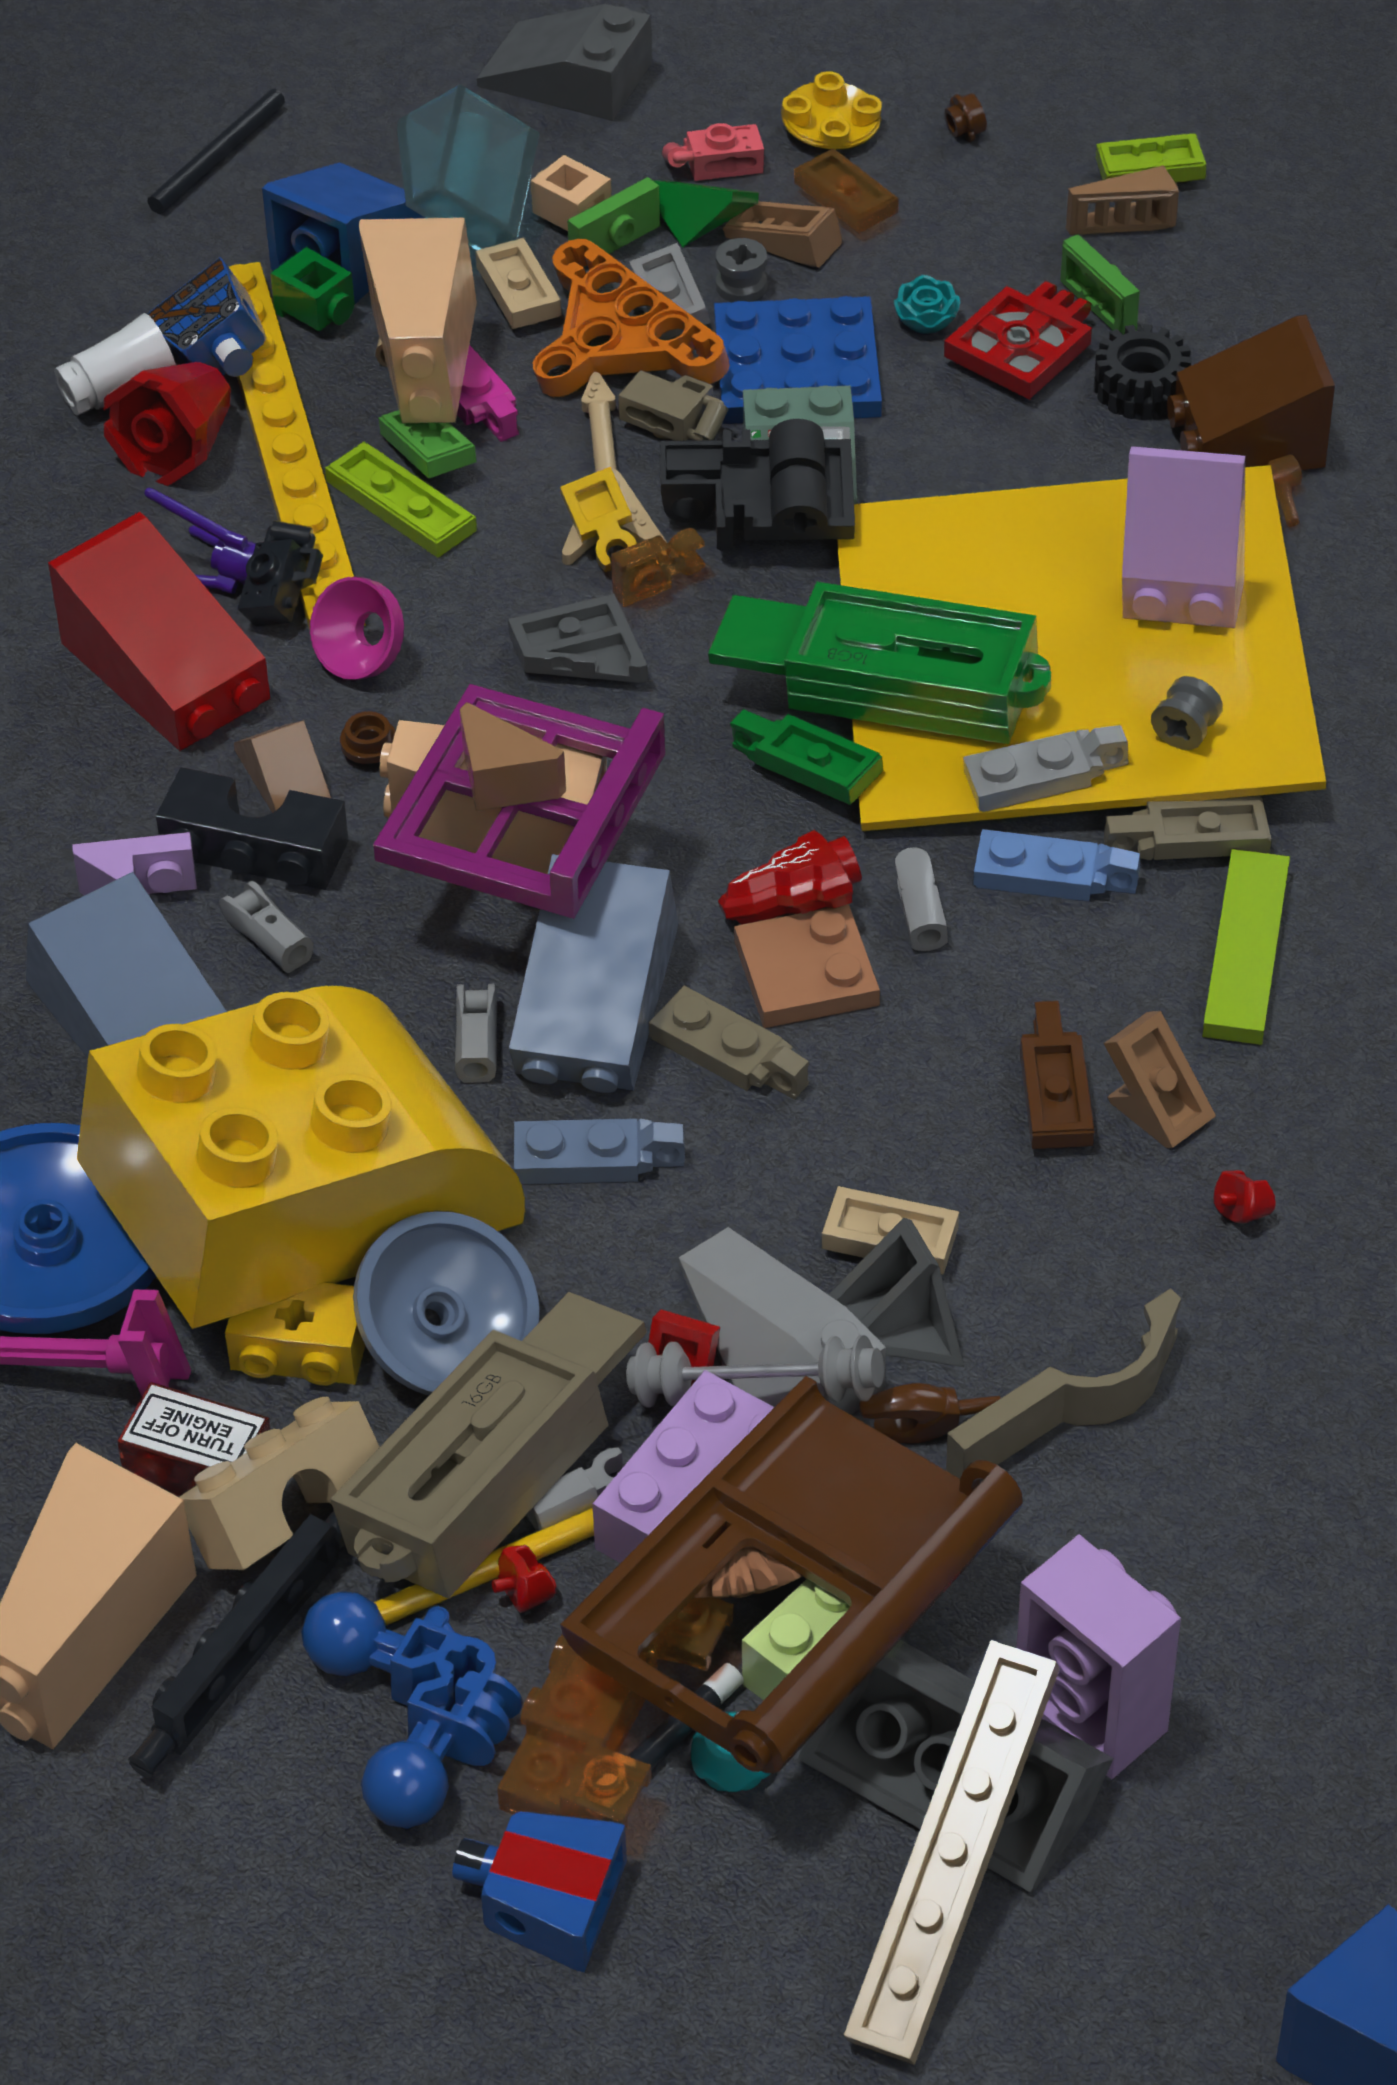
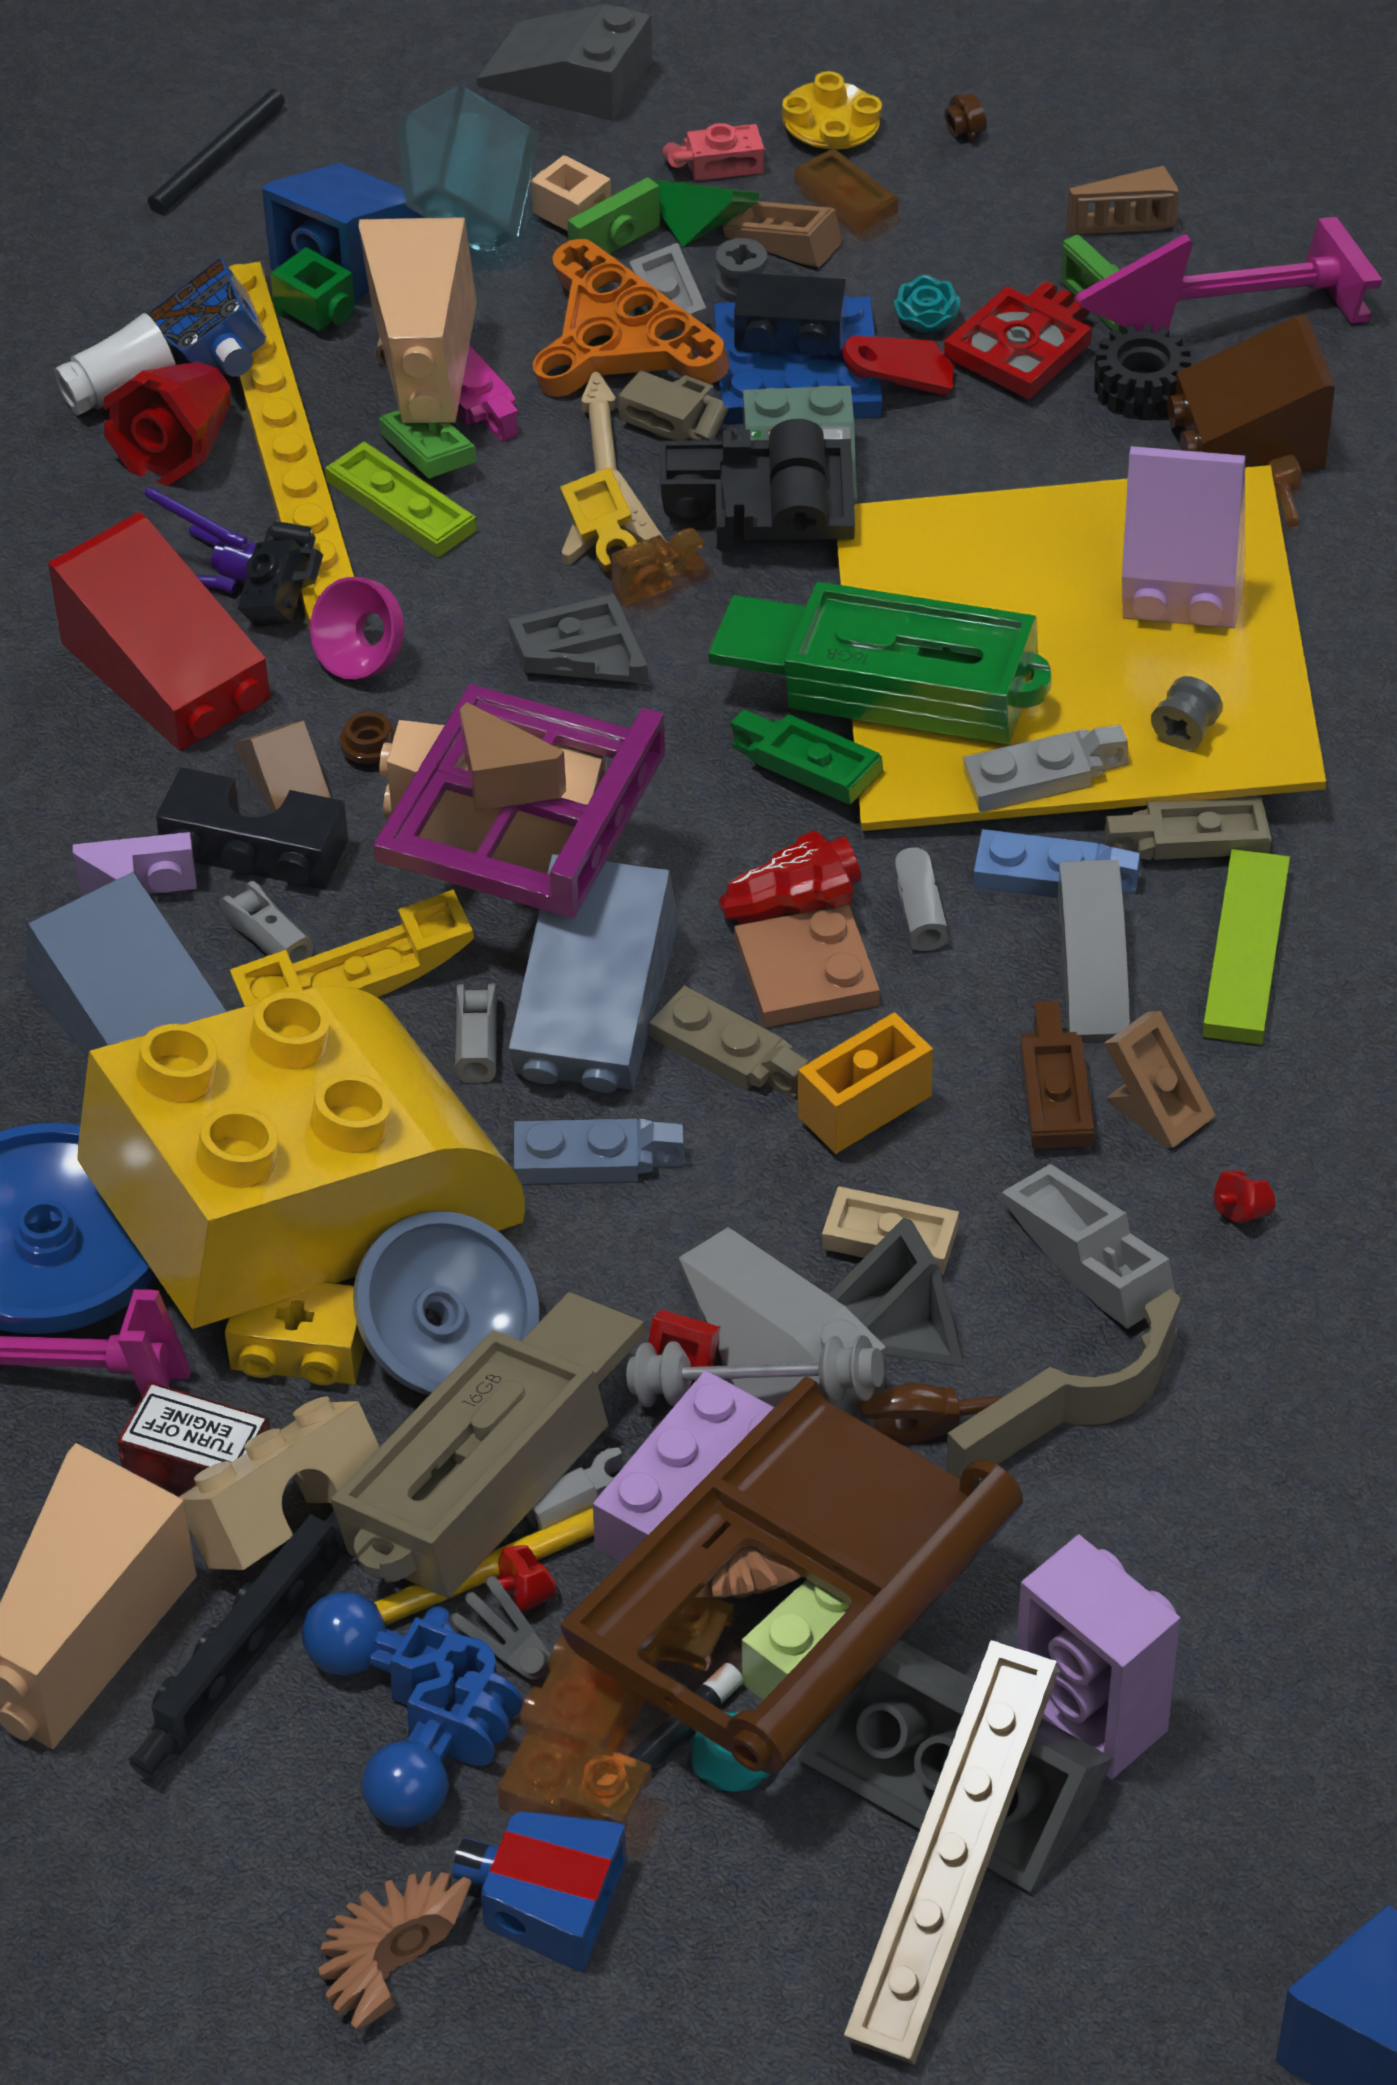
tan plate [475,238,562,329] -> none
lime plate [1096,133,1207,182] -> none
none -> yellow slope [230,889,475,1007]
none -> nougat hair [318,1872,472,2031]
none -> dark grey piece [450,1576,552,1679]
none -> black brick [734,273,846,358]
none -> light orange brick [798,1012,933,1154]
none -> red piece [842,336,955,396]
none -> light grey slope [1002,1164,1176,1329]
none -> light grey slope [1058,860,1130,1043]
none -> dark pink piece [1075,217,1383,333]

